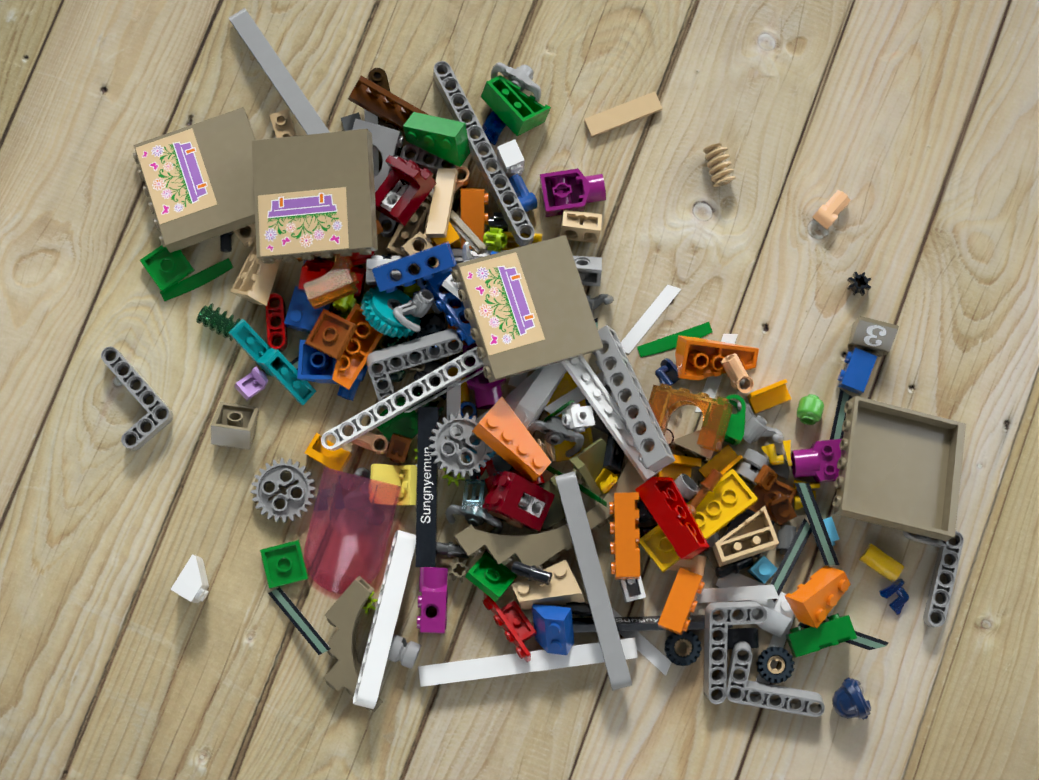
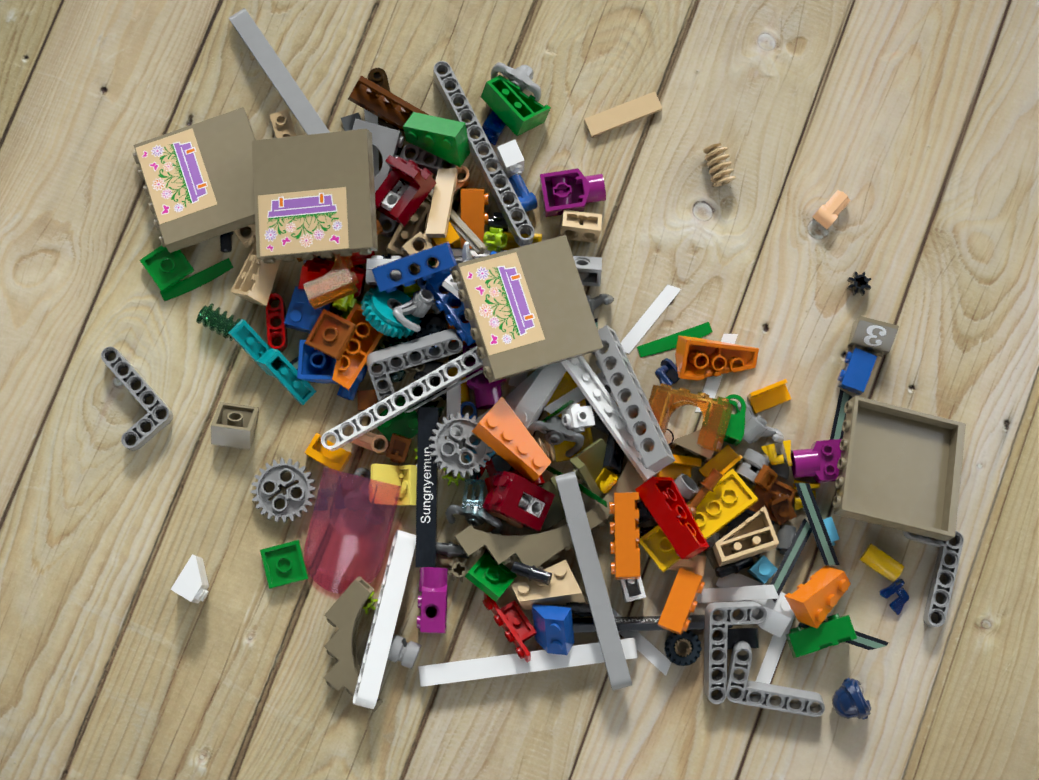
lavender bracket [234,366,268,401] -> none
sticker [268,587,331,655] -> none
light nougat piece [721,353,754,393] -> none
black bush [756,647,795,683] -> none
bright green head [797,394,824,425] -> none
none -> dark orange tile [357,390,378,411]

